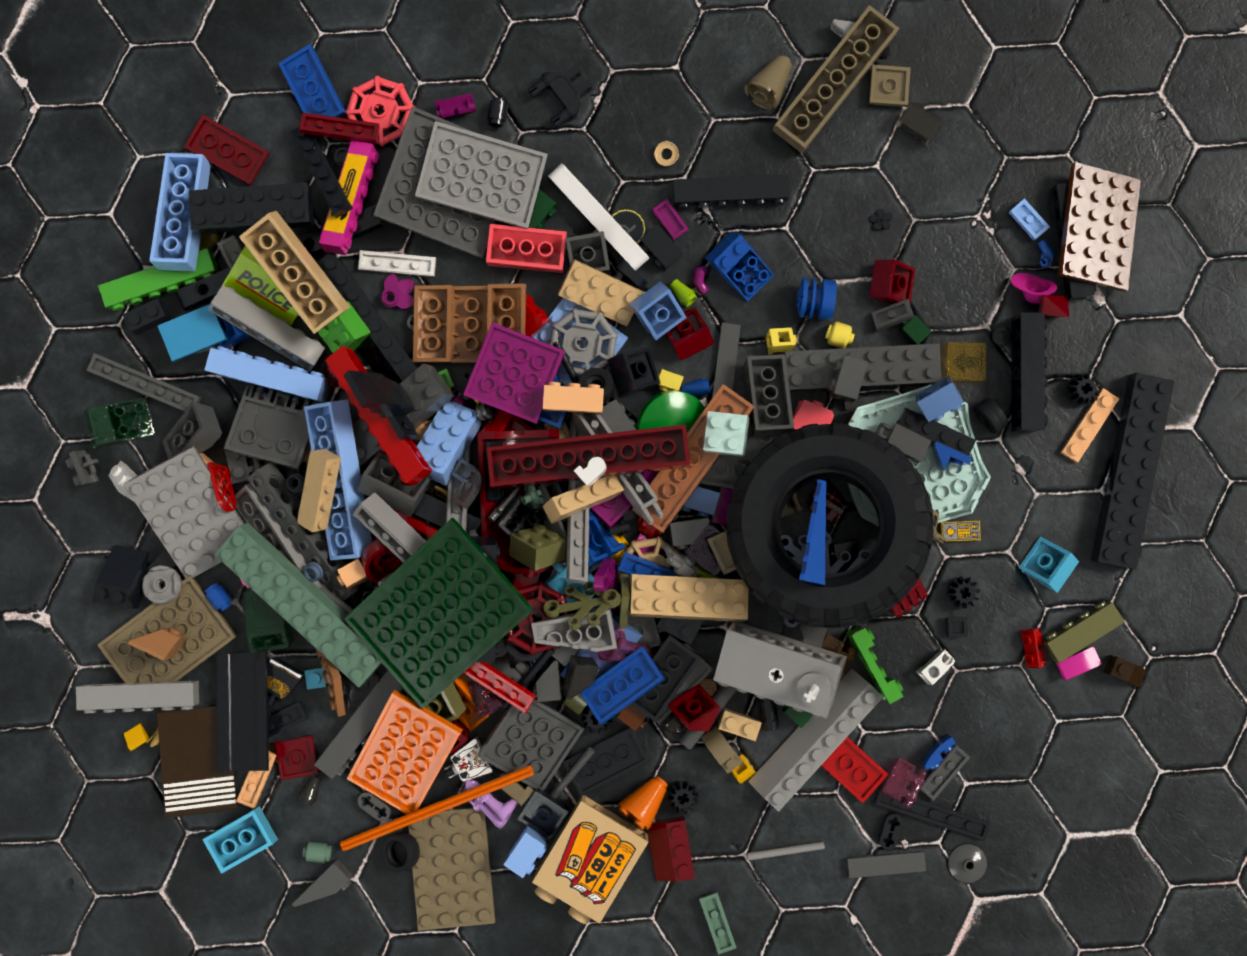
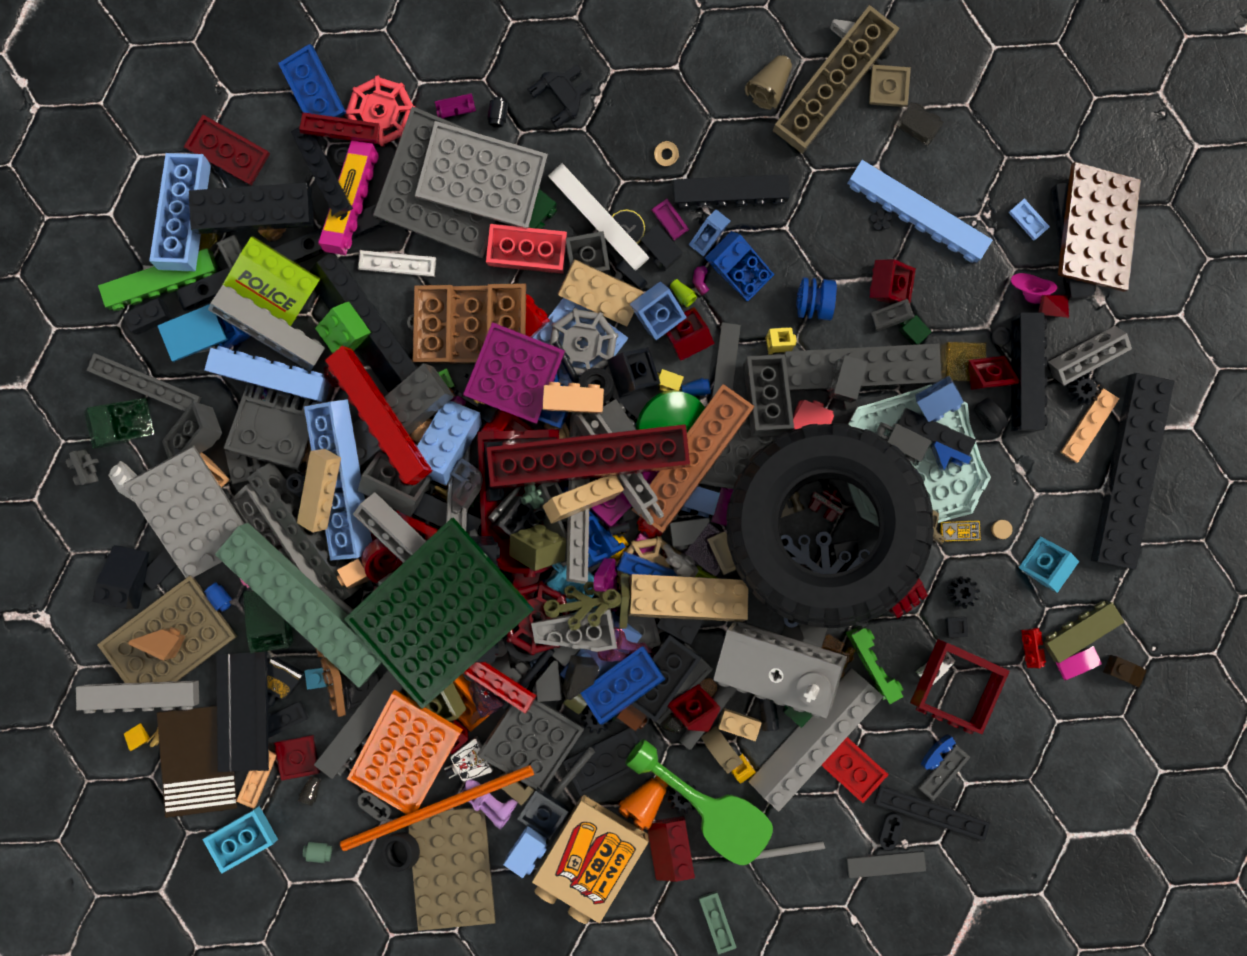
light grey plate [142,565,182,604] -> none
red window [207,462,236,512] -> none
tan brick [239,211,351,334] -> none
dark grey slope [292,859,353,907] -> none
sand blue plate [304,562,323,581] -> none
black slope [343,370,418,440] -> none
magenta plate [381,273,414,309] -> none
dark grey bush [475,403,493,421] -> none
white leg [574,457,607,487] -> none
light aqua brick [703,411,749,457] -> none
blue wedge [799,480,826,586] -> none
light yellow head [825,321,855,349] -> none
clear pink plate [881,757,927,808] -> none
dark grey dish [948,844,987,883] -> none
blue arm [1037,239,1054,267] -> none
none -> bright green piece [625,739,773,865]
none -> medium blue slope [689,210,730,256]
none -> light blue brick [847,160,993,263]
none -> dark red window [910,639,1010,735]
none -> dark red slope [968,356,1019,390]
none -> tan tile [992,520,1012,539]
none -> light grey brick [1048,326,1132,385]

